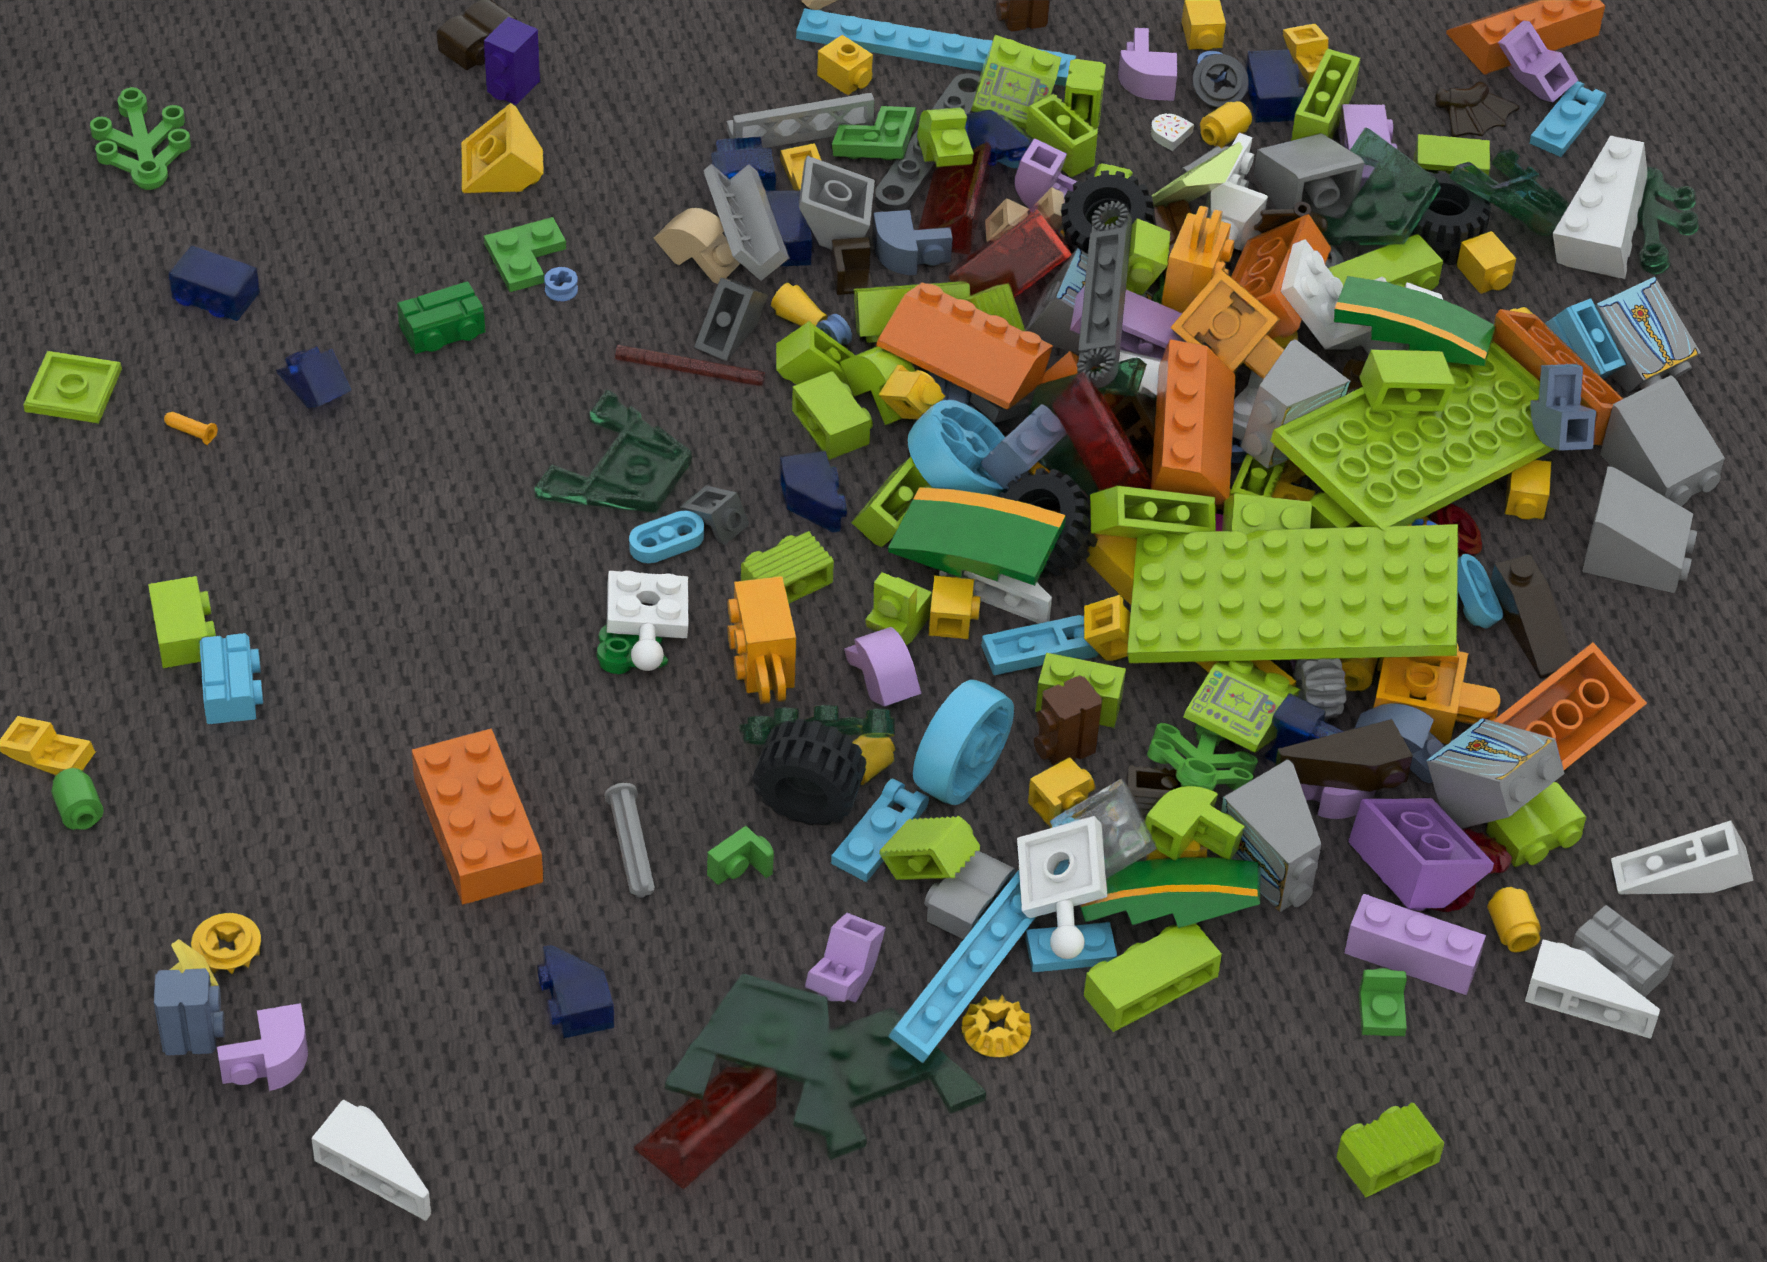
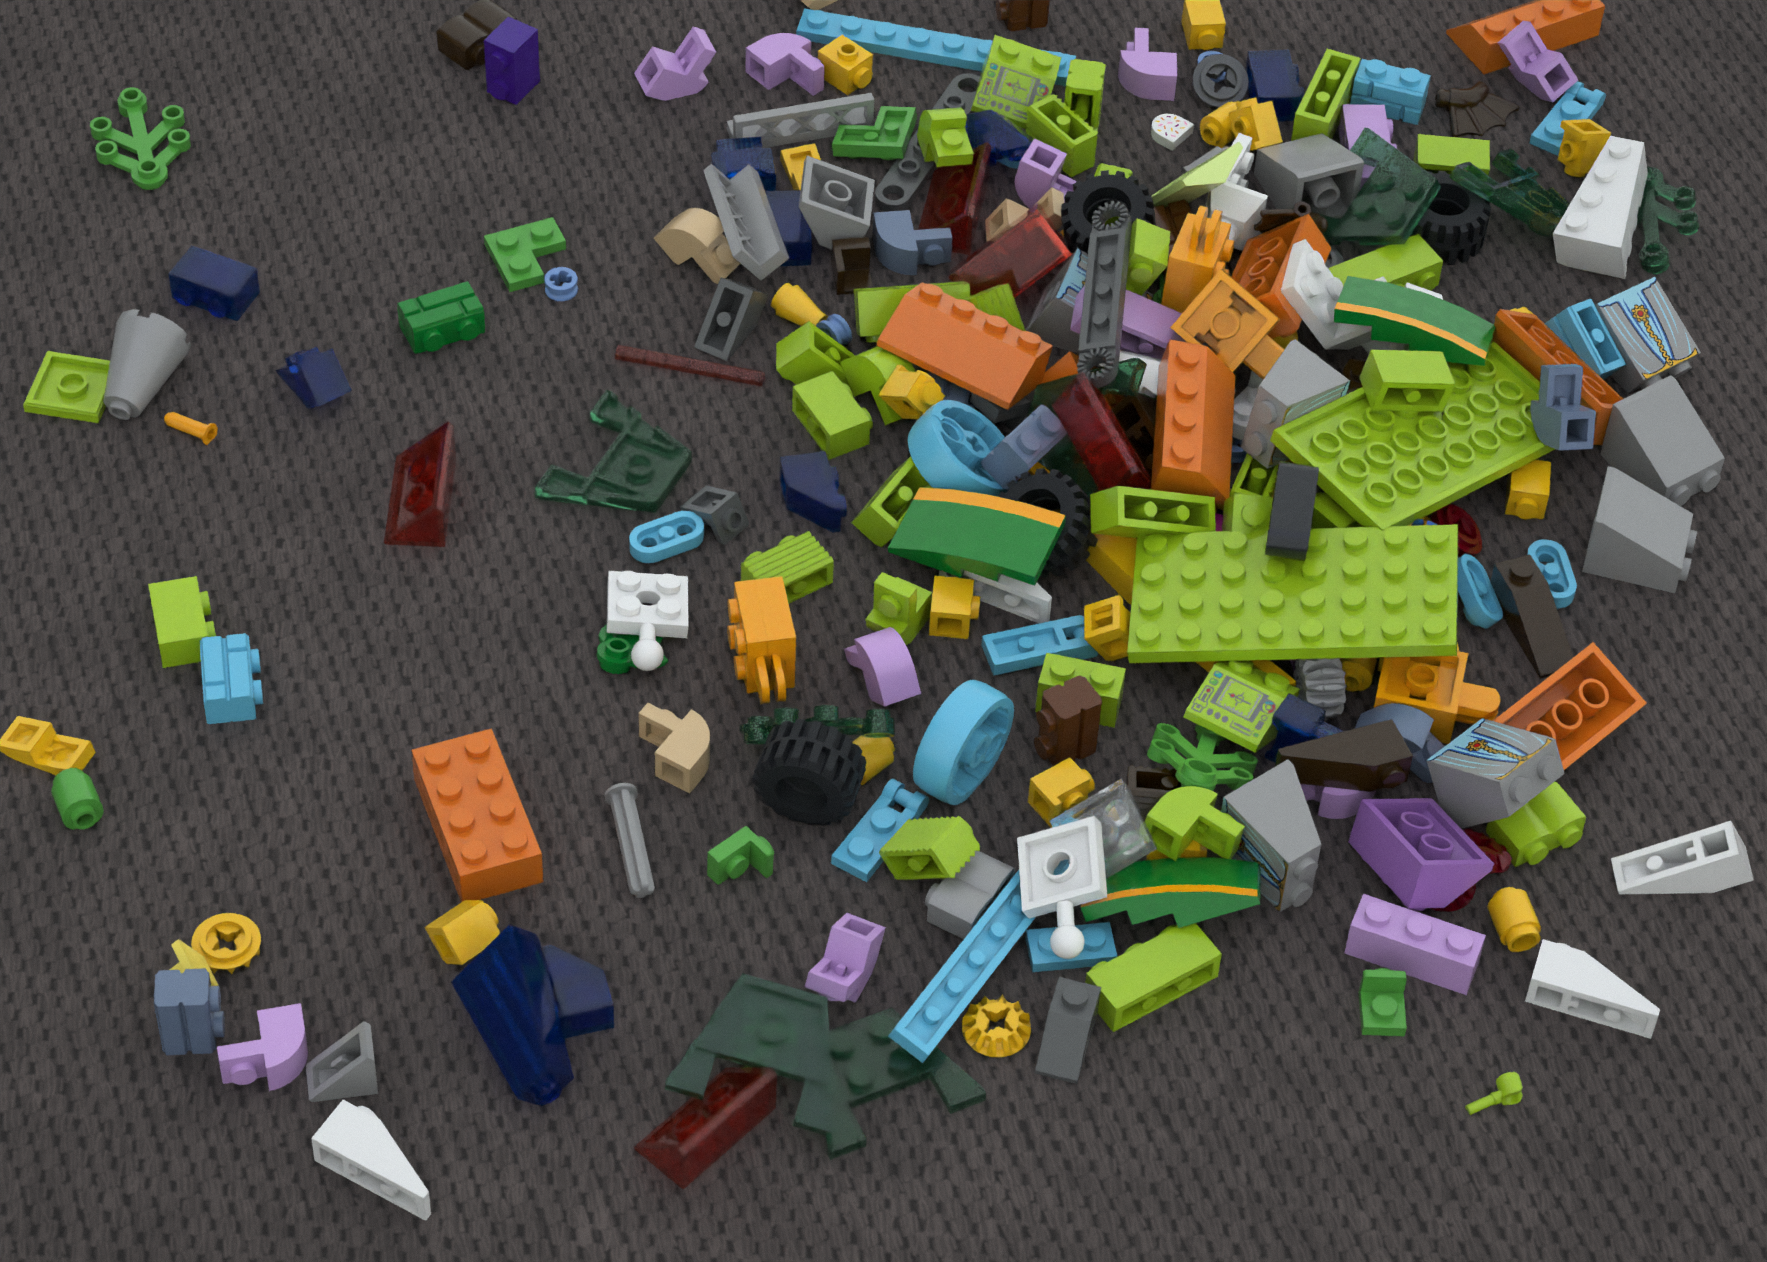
yellow slope [462,103,543,193] -> none
yellow slope [1283,24,1329,85] -> none
lime brick [1336,1102,1444,1198] -> none
yellow brick [1457,231,1516,294] -> none
light grey brick [1571,905,1674,997] -> none
none -> light grey cone [103,309,191,420]
none -> light grey slope [306,1021,378,1102]
none -> clear red slope [384,421,456,547]
none -> yellow brick [424,900,503,965]
none -> clear blue slope [451,924,574,1106]
none -> lavender brick [634,27,716,101]
none -> tan brick [639,703,710,793]
none -> lavender brick [746,33,825,96]
none -> dark grey slope [1035,977,1101,1084]
none -> yellow brick [1229,97,1283,151]
none -> black beam [1265,461,1319,561]
none -> medium azure brick [1350,59,1431,125]
none -> lime hand [1465,1072,1523,1115]
none -> medium azure plate [1527,539,1577,609]
none -> yellow brick [1557,119,1611,177]

